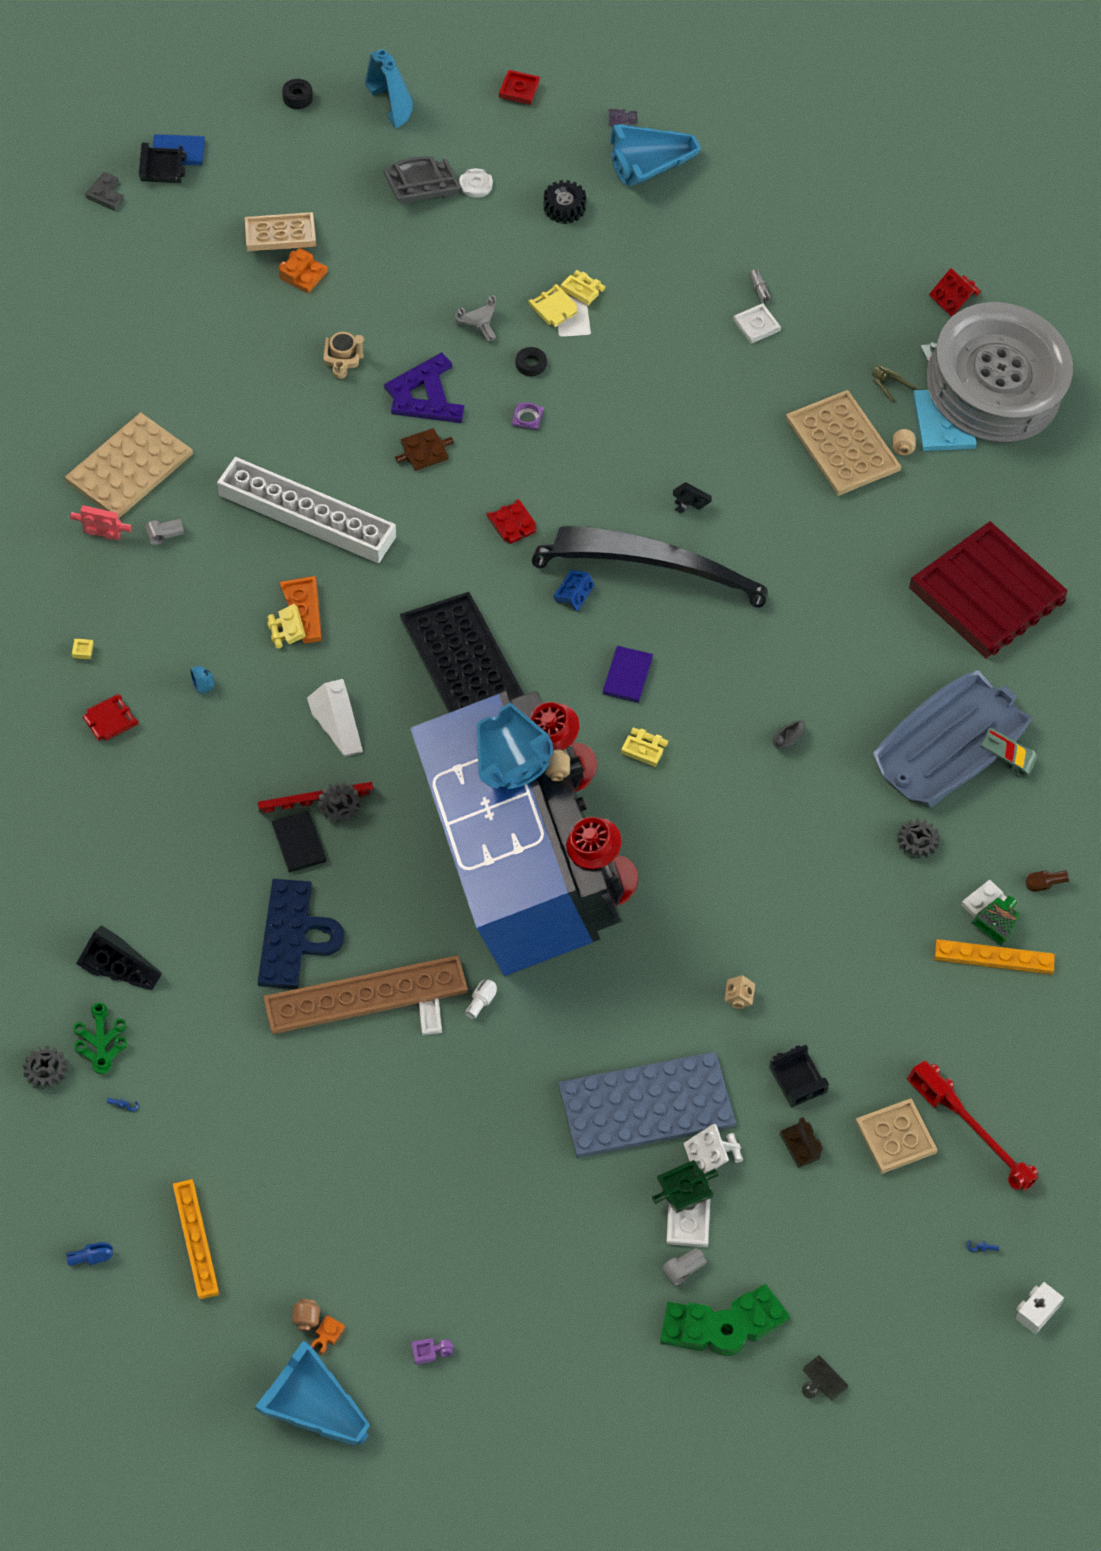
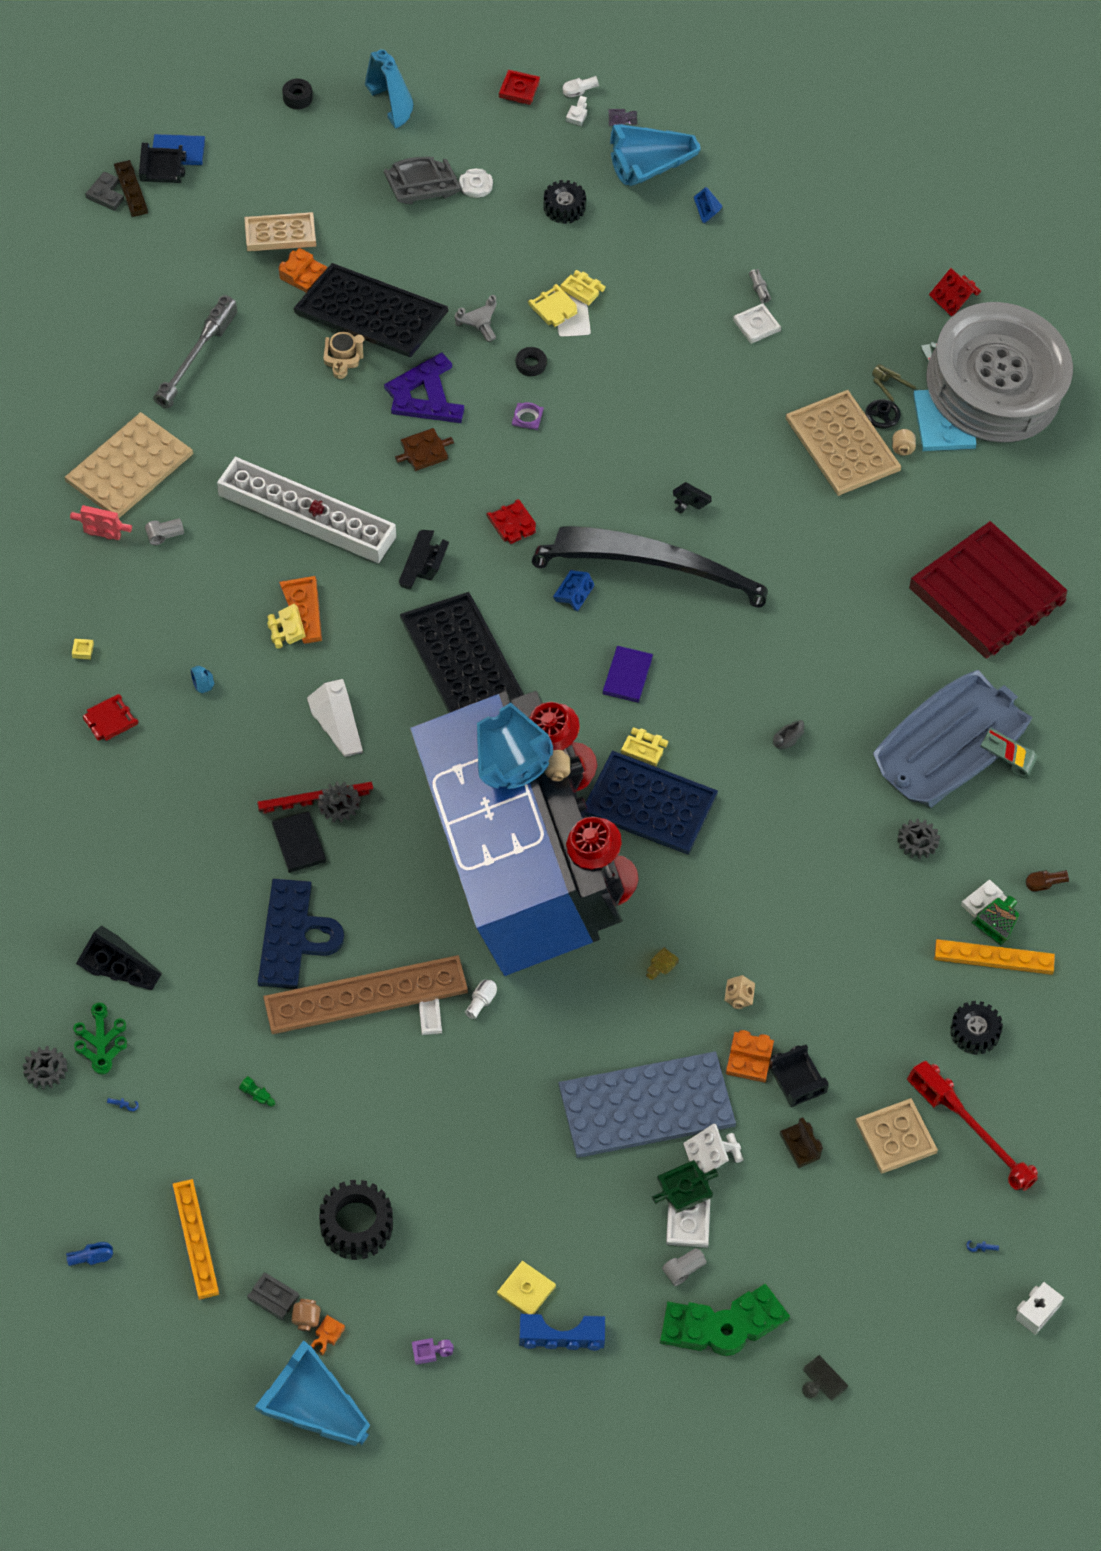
none -> dark brown plate [114,160,148,217]
none -> flat silver bar [153,295,237,408]
none -> green piece [239,1076,276,1107]
none -> dark grey plate [247,1272,300,1320]
none -> black plate [293,263,449,358]
none -> dark red plate [309,499,325,517]
none -> black tyre [319,1180,393,1260]
none -> black plate [399,530,449,590]
none -> light yellow plate [497,1261,556,1314]
none -> blue arch [519,1314,605,1351]
none -> white arm [563,76,599,98]
none -> white plate [566,96,587,126]
none -> dark blue plate [583,750,718,855]
none -> clear yellow plate [646,947,679,980]
none -> blue slope [694,187,723,223]
none -> orange plate [726,1030,774,1083]
none -> black piece [865,399,901,428]
none -> black wheel [950,1001,1003,1055]

